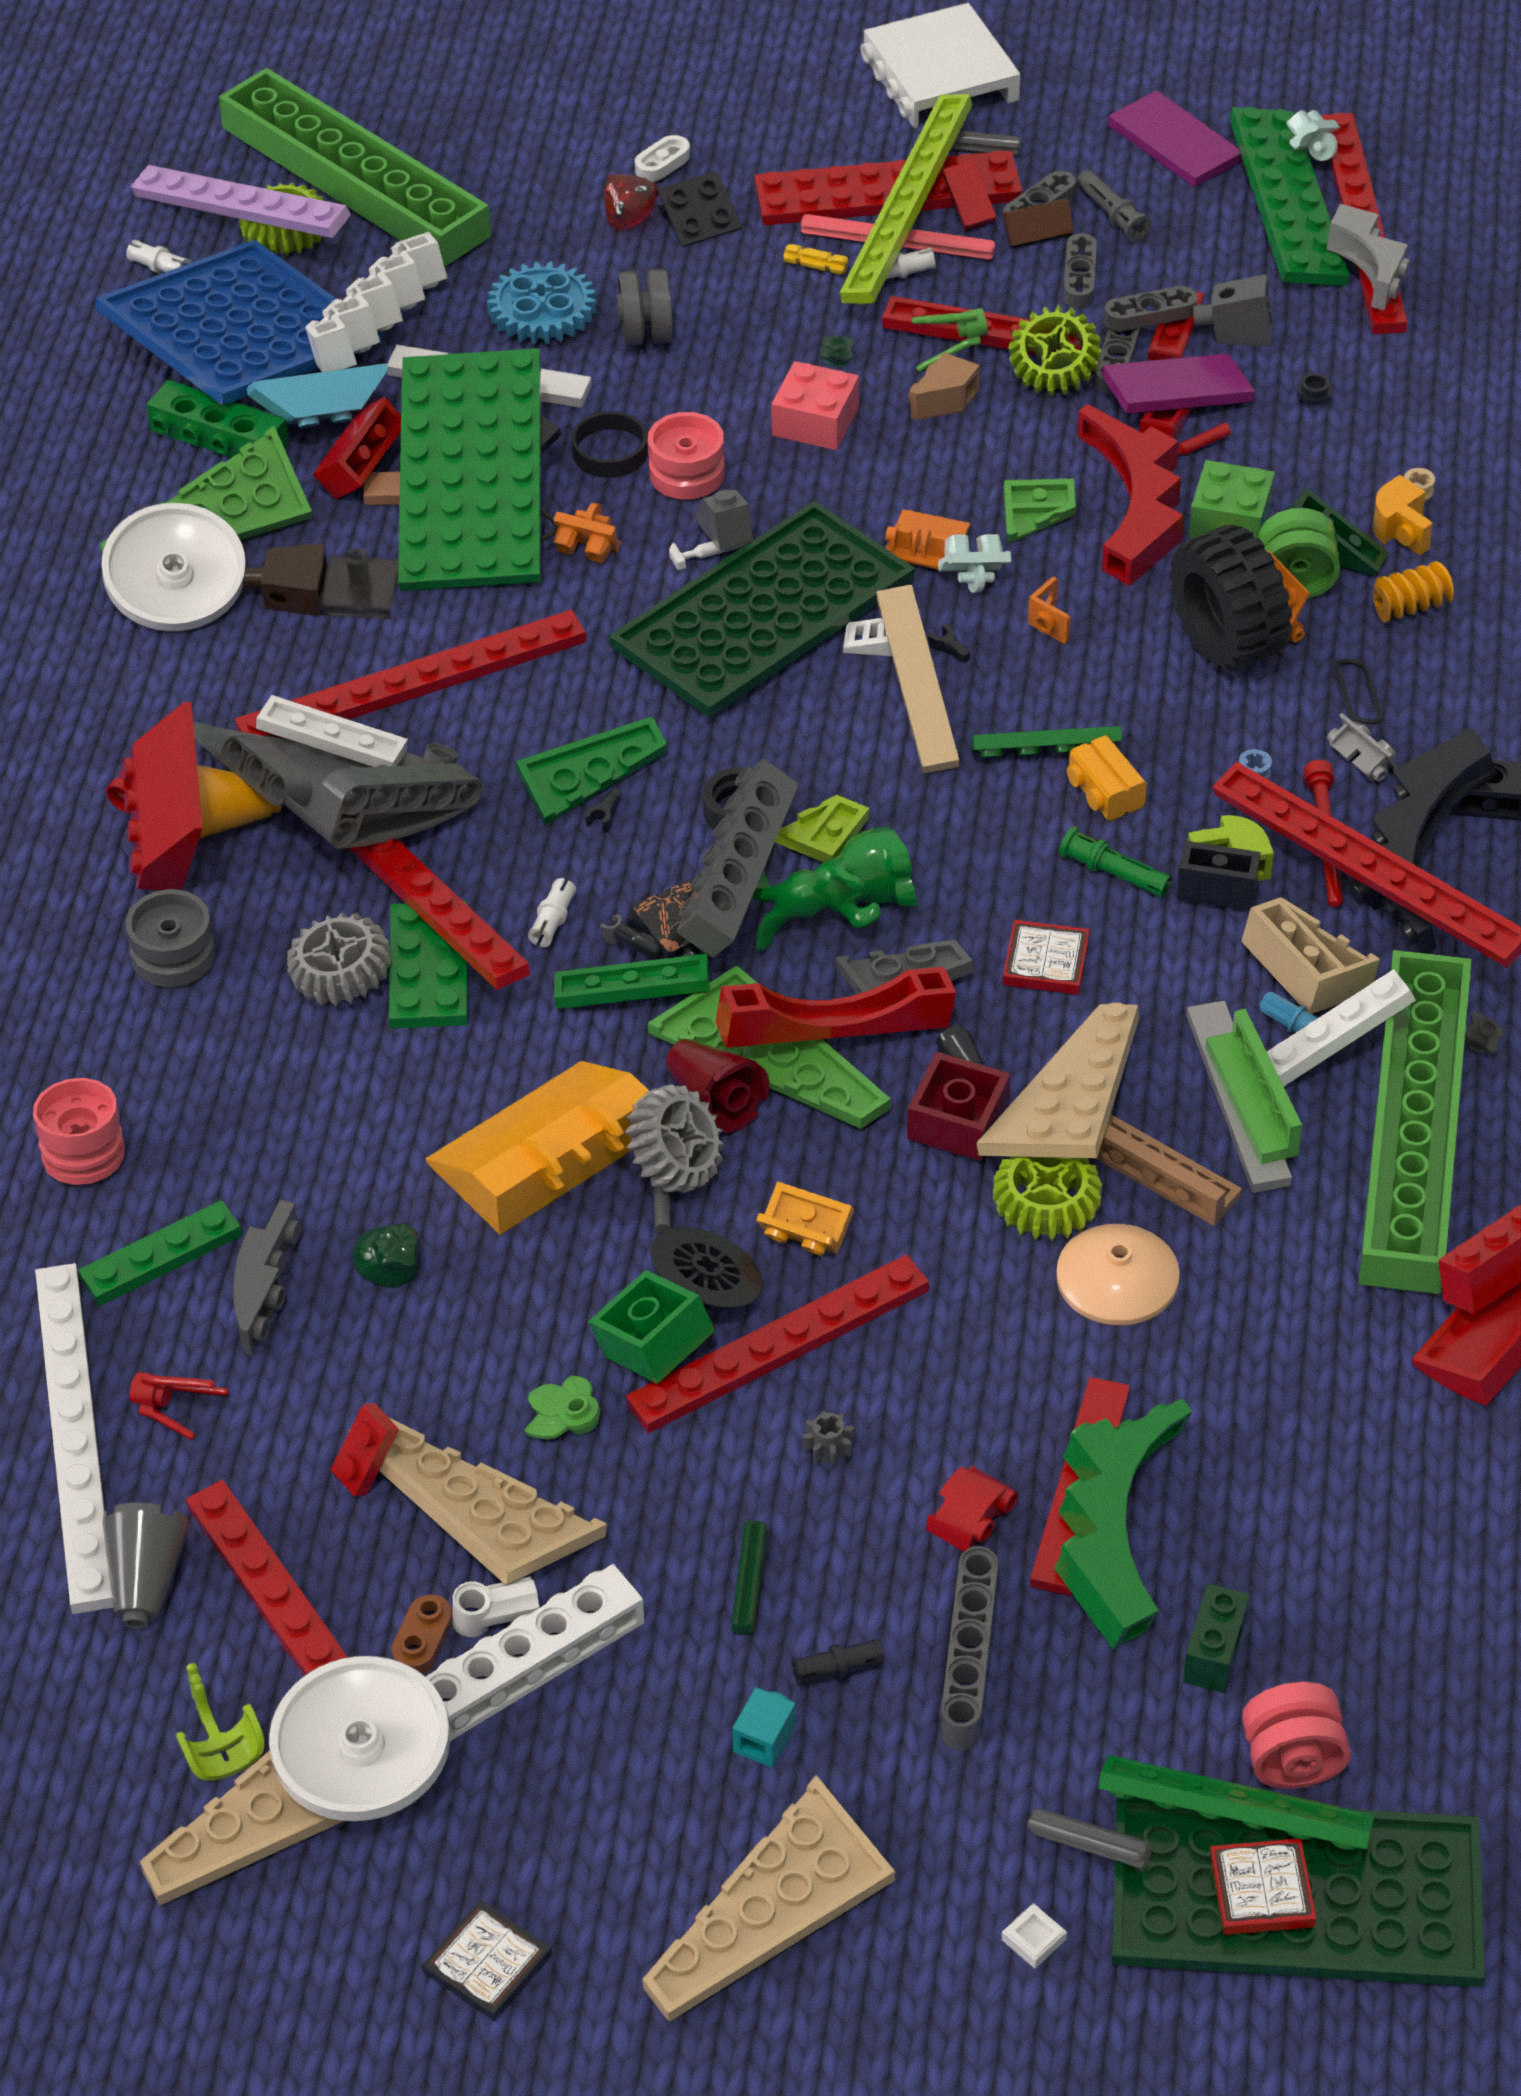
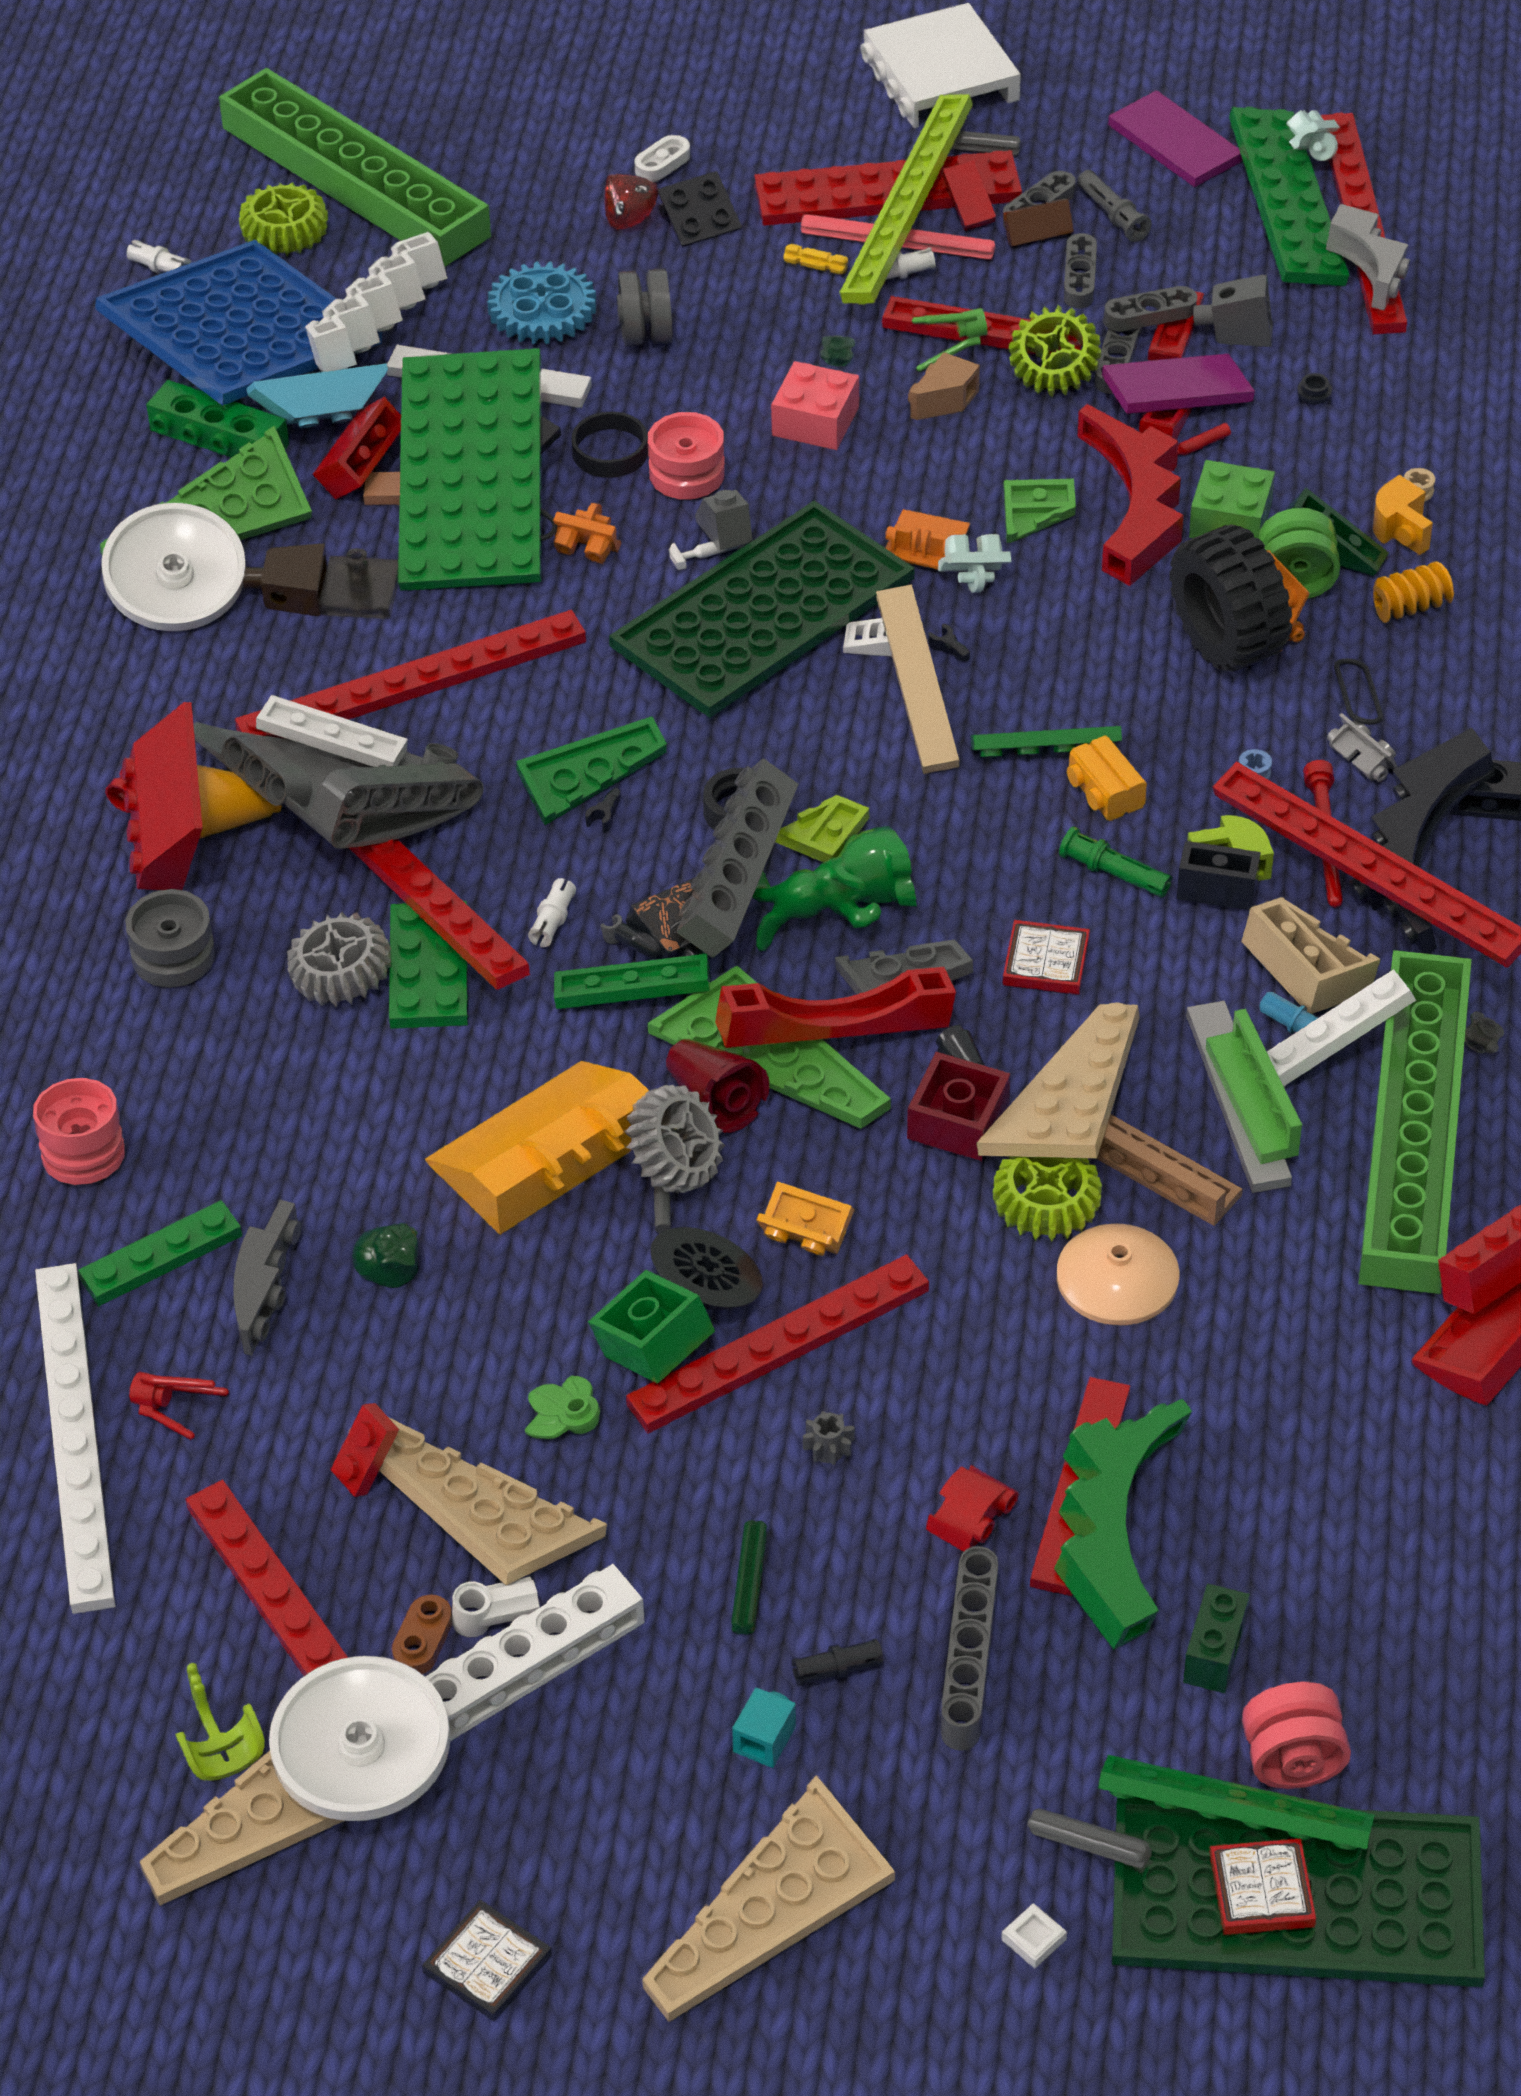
dark grey cone [102,1502,189,1629] -> none
lavender plate [131,165,351,238] -> none
orange bracket [1028,577,1071,644] -> none

